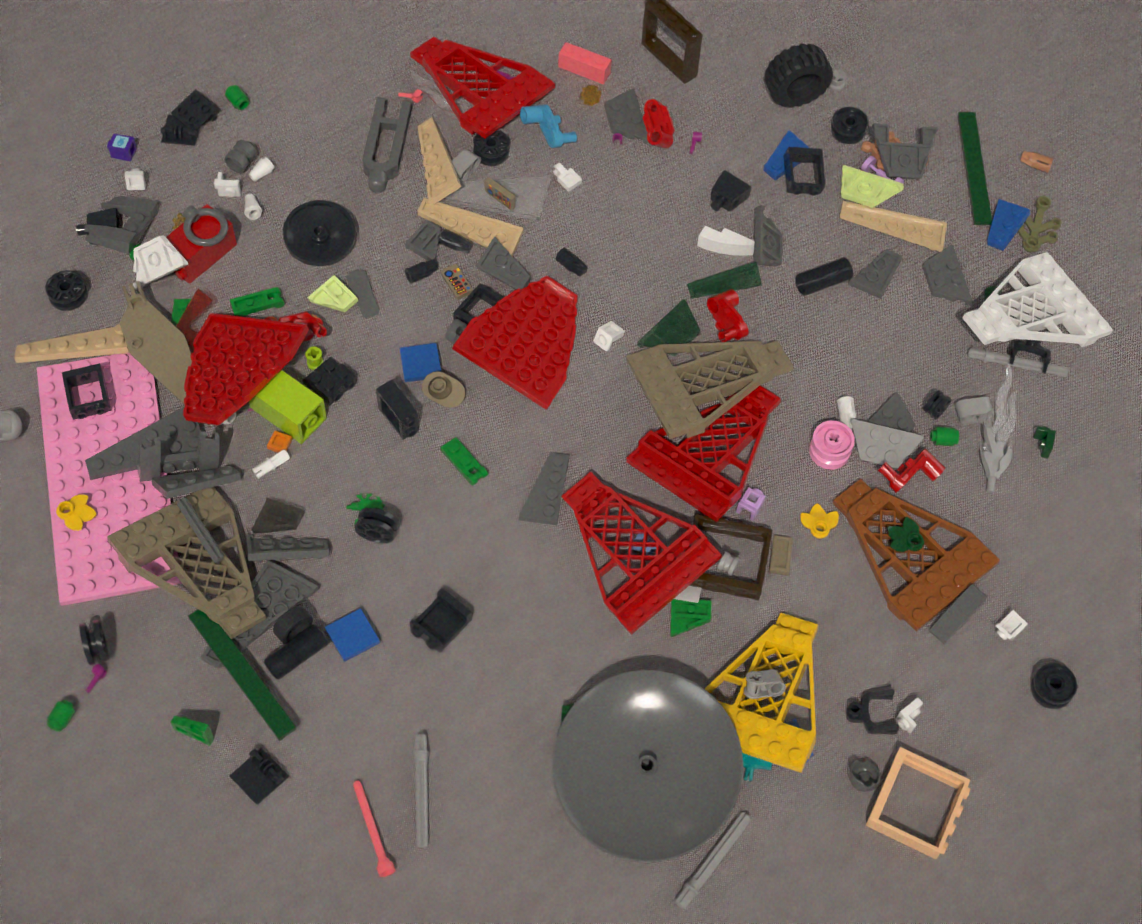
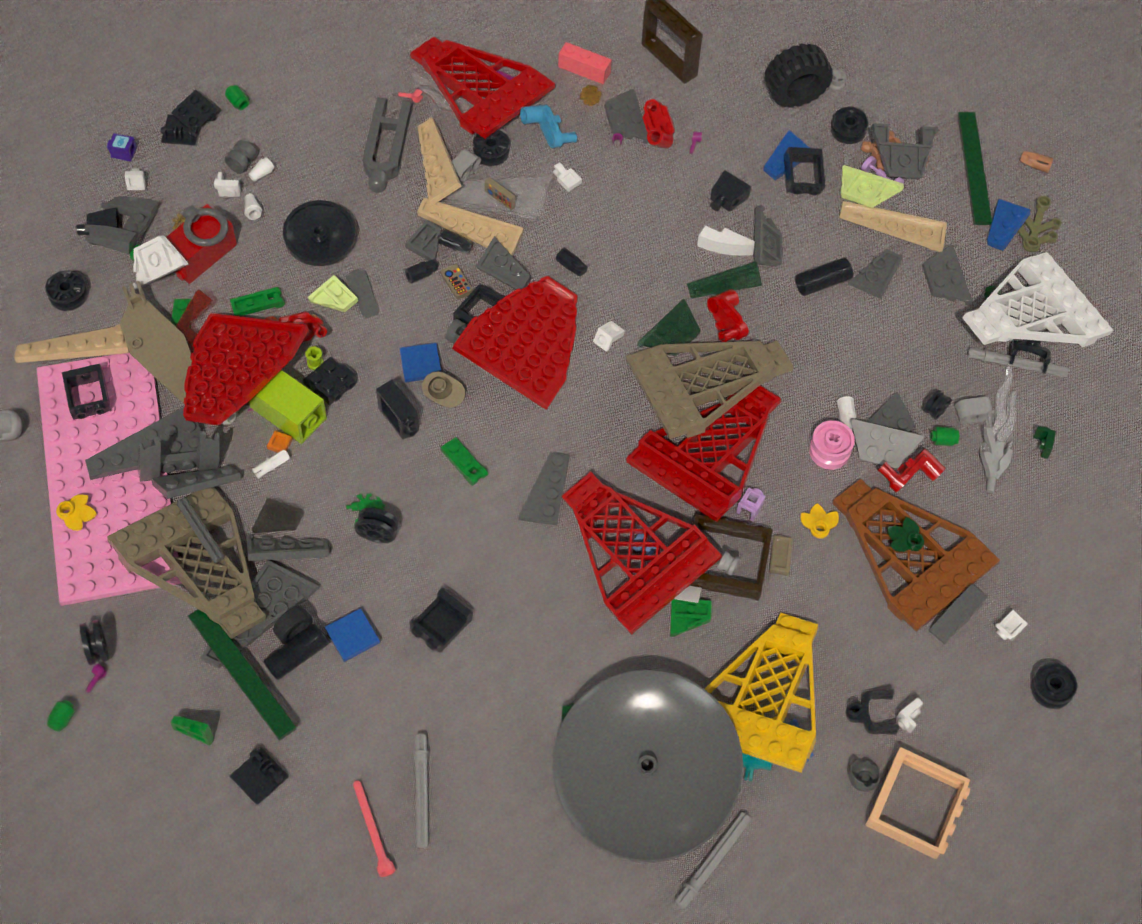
light grey piece [744,669,786,699] -> none

